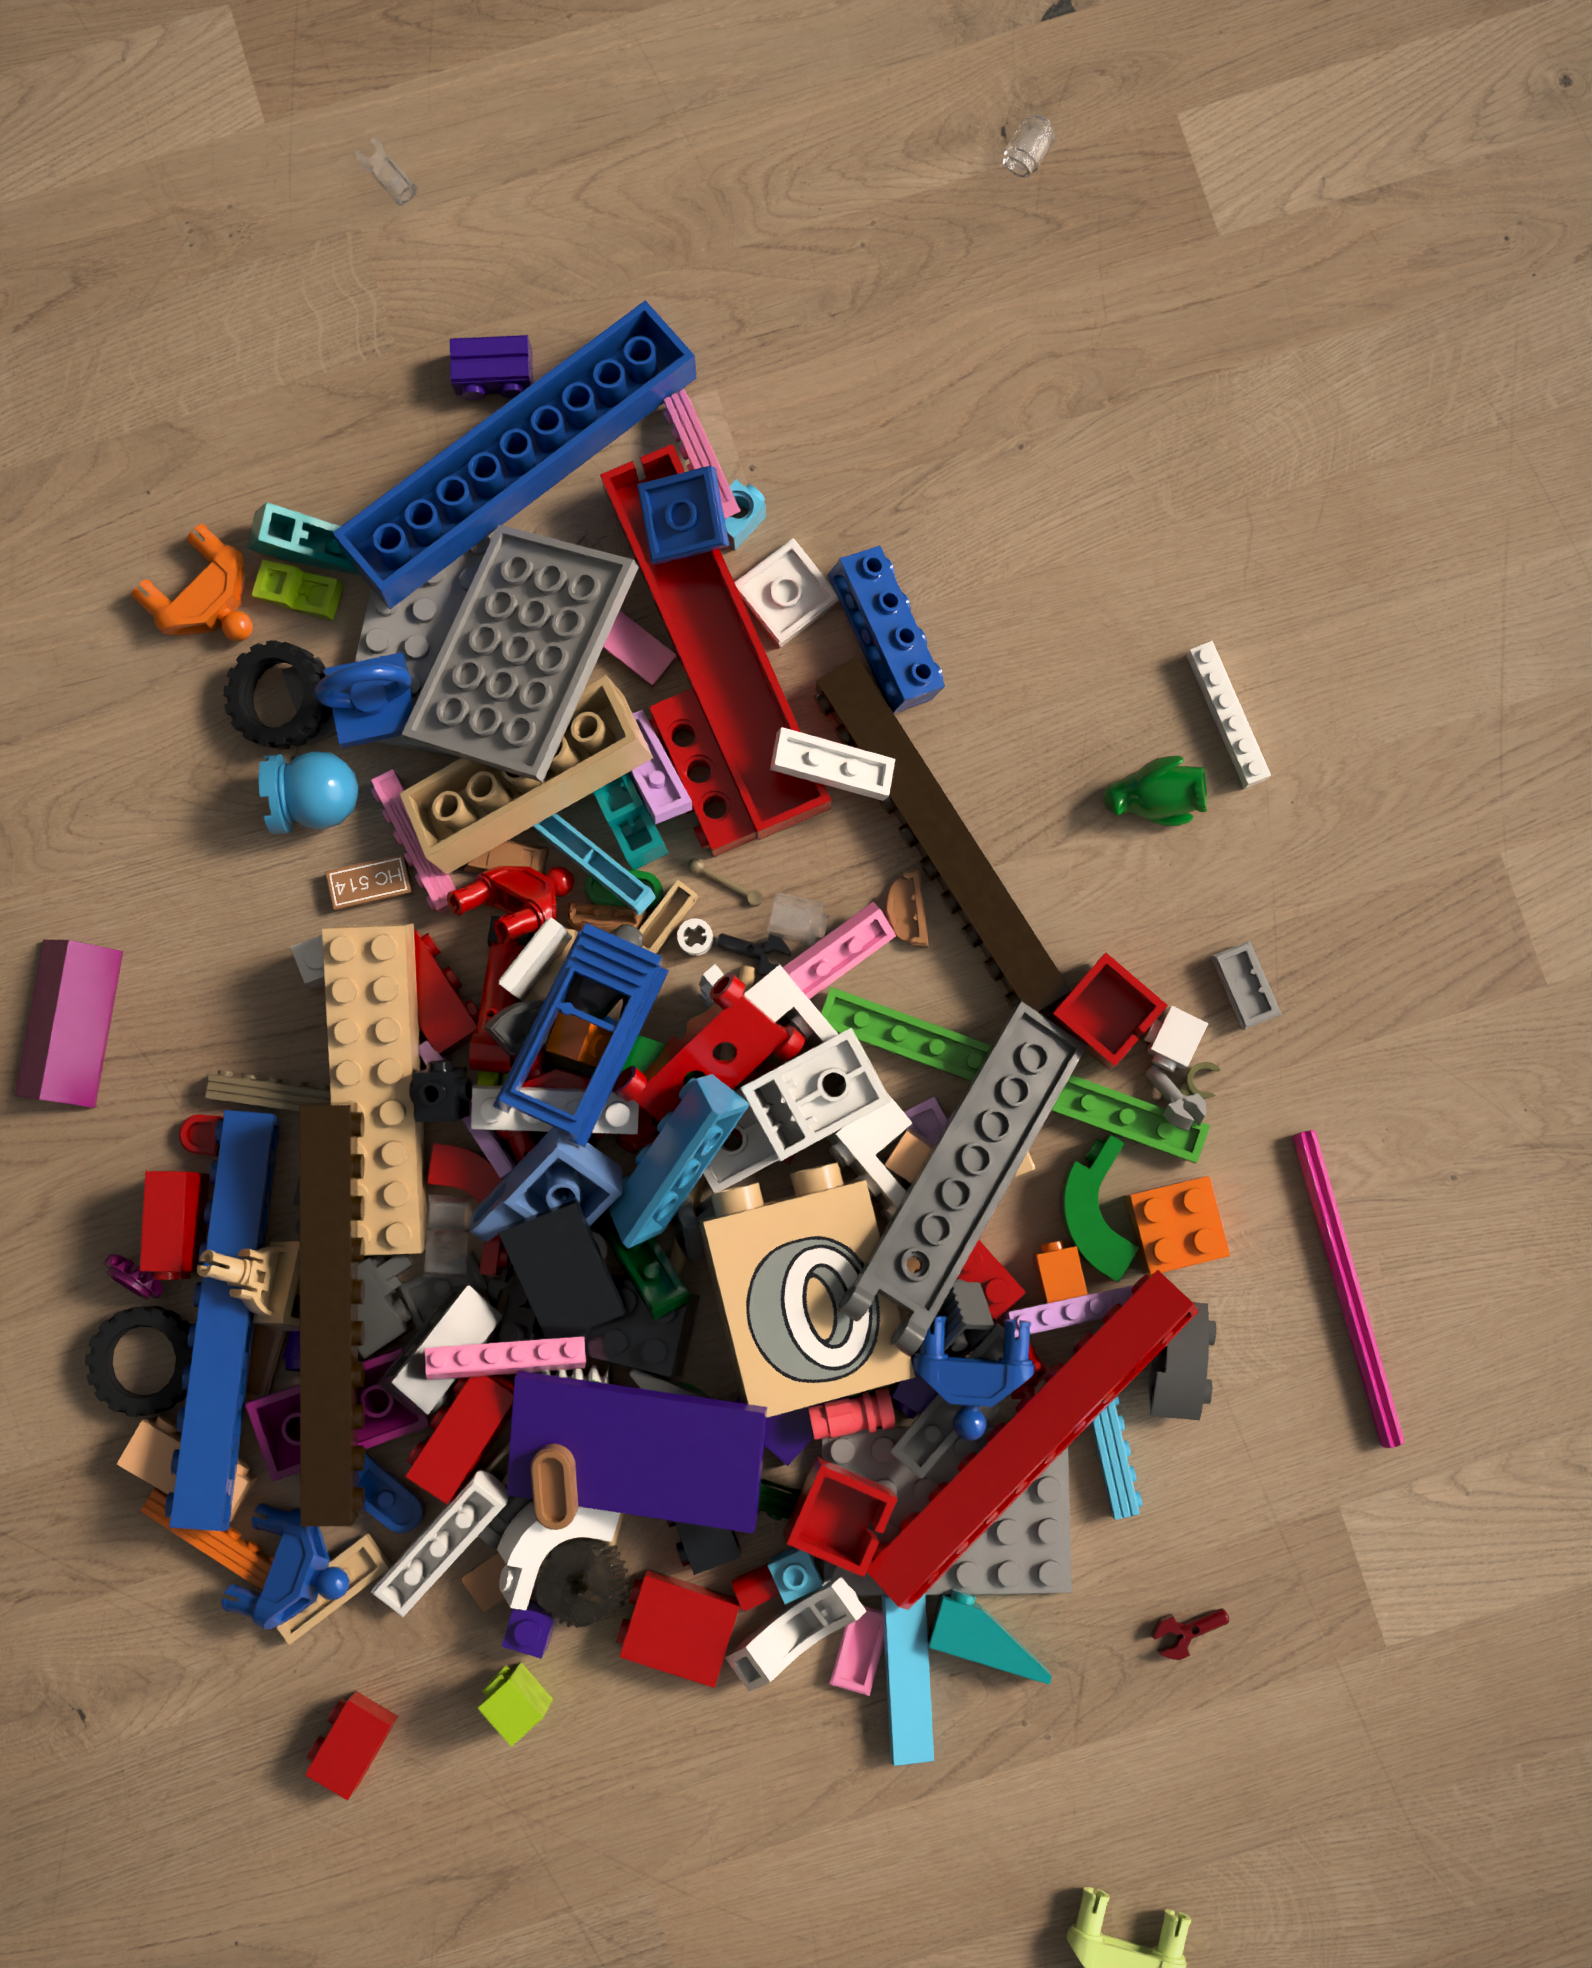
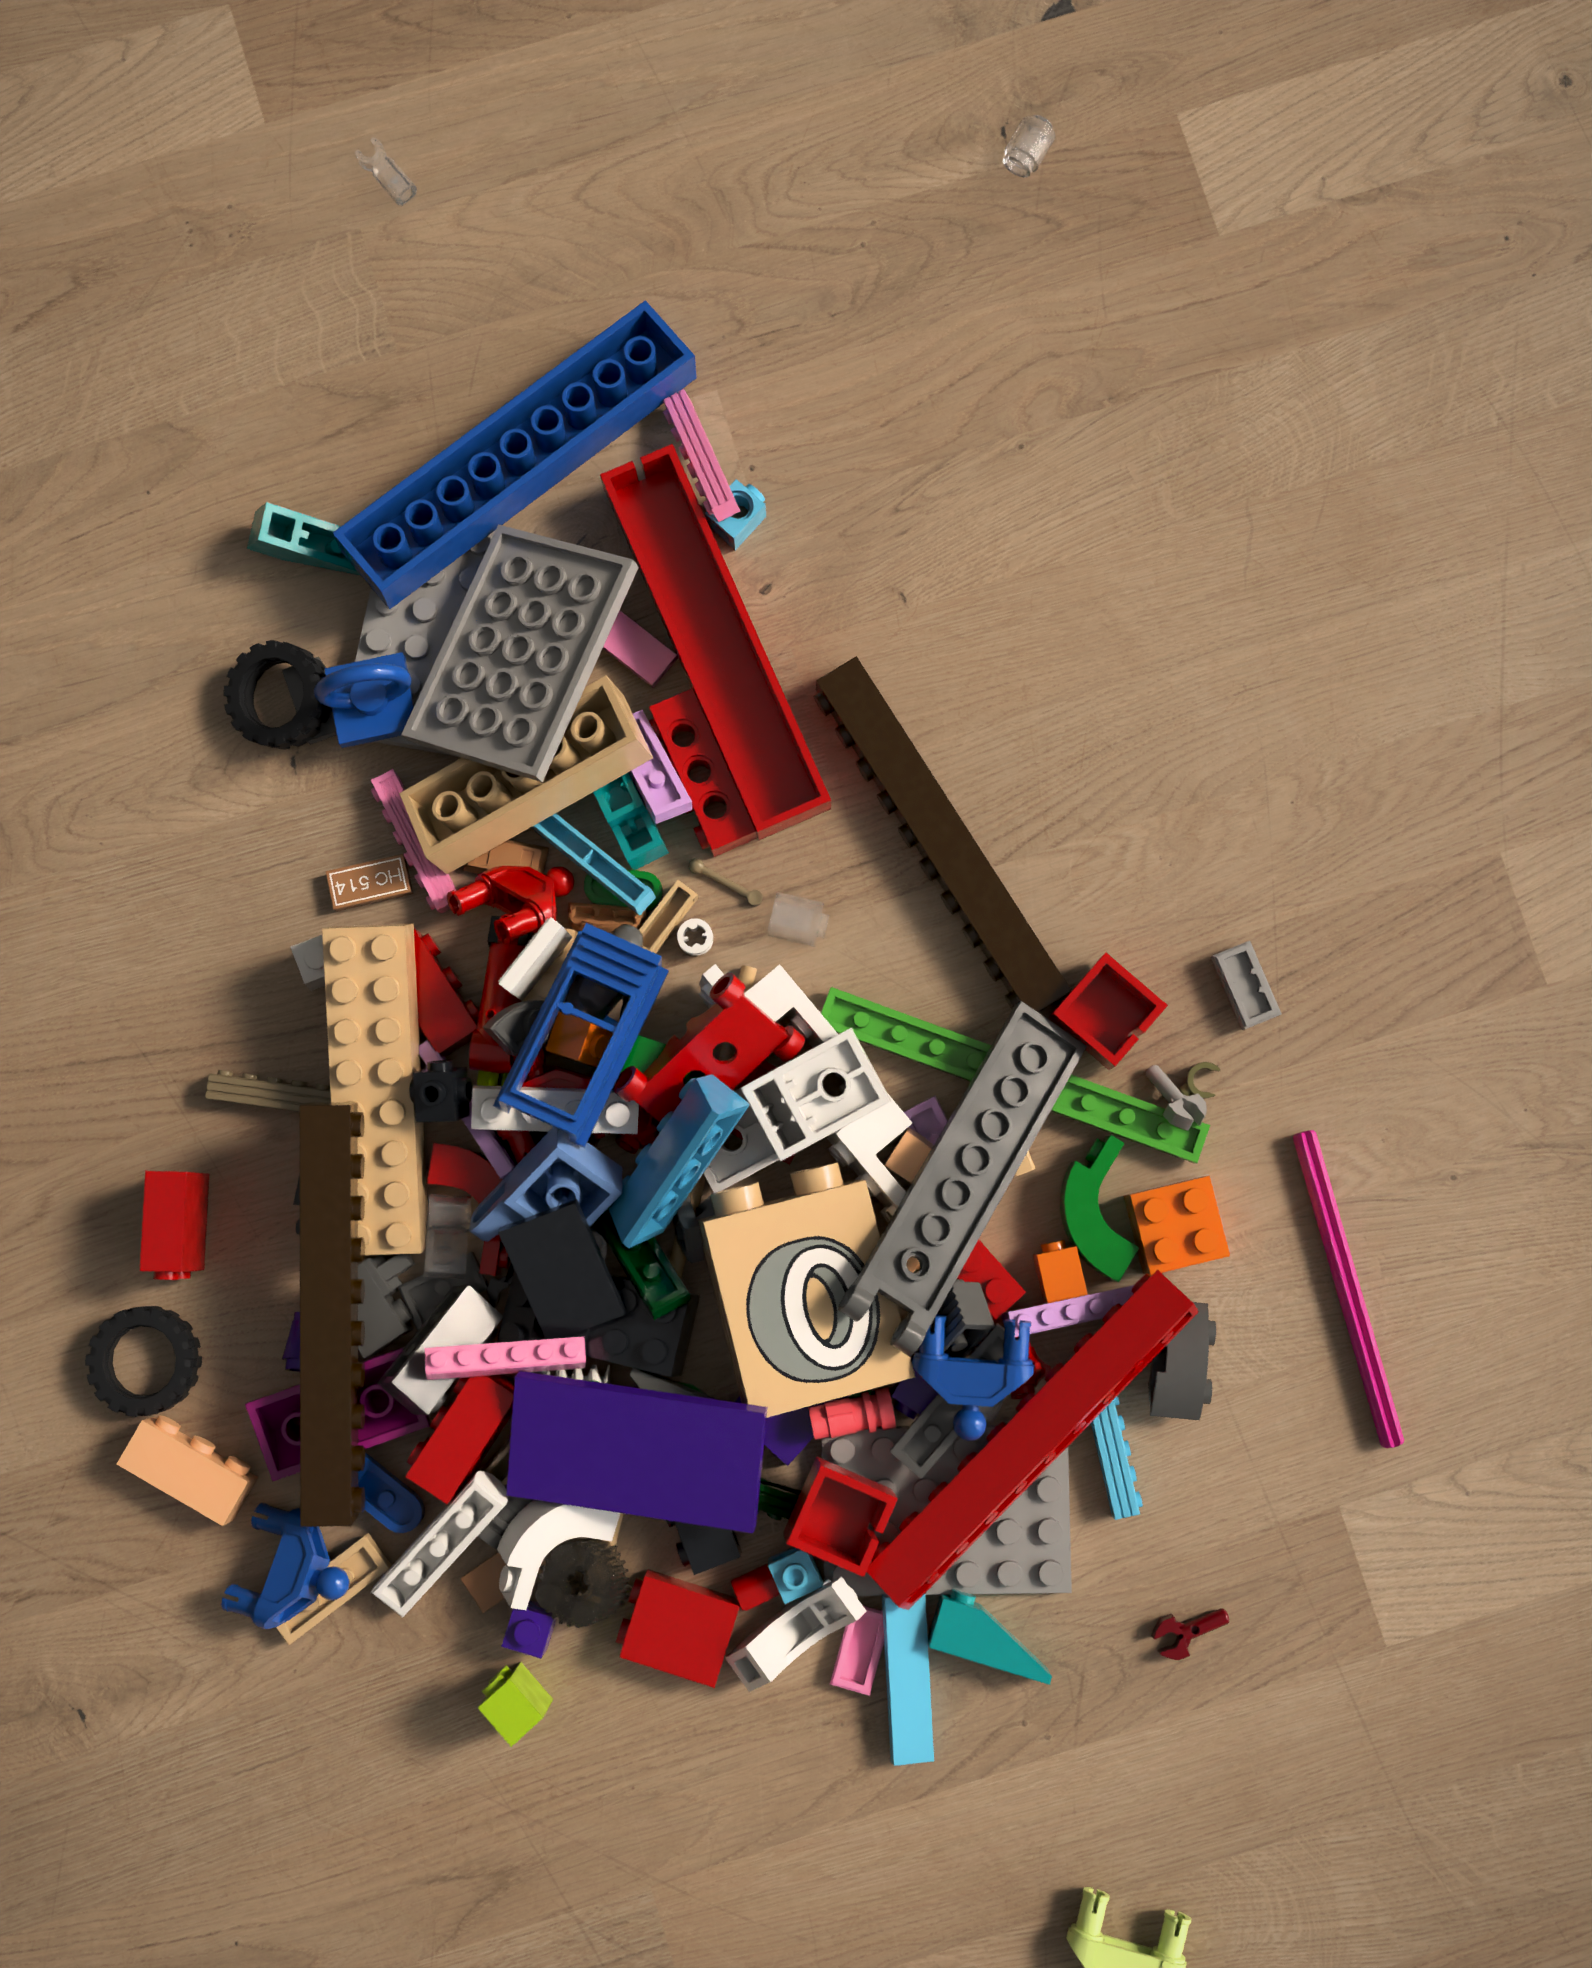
magenta slope [14,939,123,1108] -> none
magenta gear [103,1254,164,1300] -> none
orange connector [131,524,253,642] -> none
orange piece [140,1488,275,1590] -> none
blue brick [165,1110,281,1531] -> none
red tile [179,1114,224,1156] -> none
tan brick [197,1241,300,1331] -> none
medium nougat tile [245,1323,287,1401] -> none
lime slope [251,559,344,621] -> none
dark azure tile [258,751,359,835] -> none
red piece [305,1691,398,1801] -> none
dark purple brick [450,335,533,400] -> none
medium nougat tile [530,1444,578,1530] -> none
blue tile [637,465,729,565] -> none
black bar [716,933,791,976] -> none
white tile [734,538,840,648] -> none
white plate [770,727,895,801] -> none
bright pink plate [782,902,896,999] -> none
blue brick [827,546,945,714] -> none
medium nougat tile [884,868,929,948] -> none
green animal [1103,755,1207,826] -> none
white brick [1144,1006,1208,1072] -> none
white piece [1186,641,1271,789] -> none

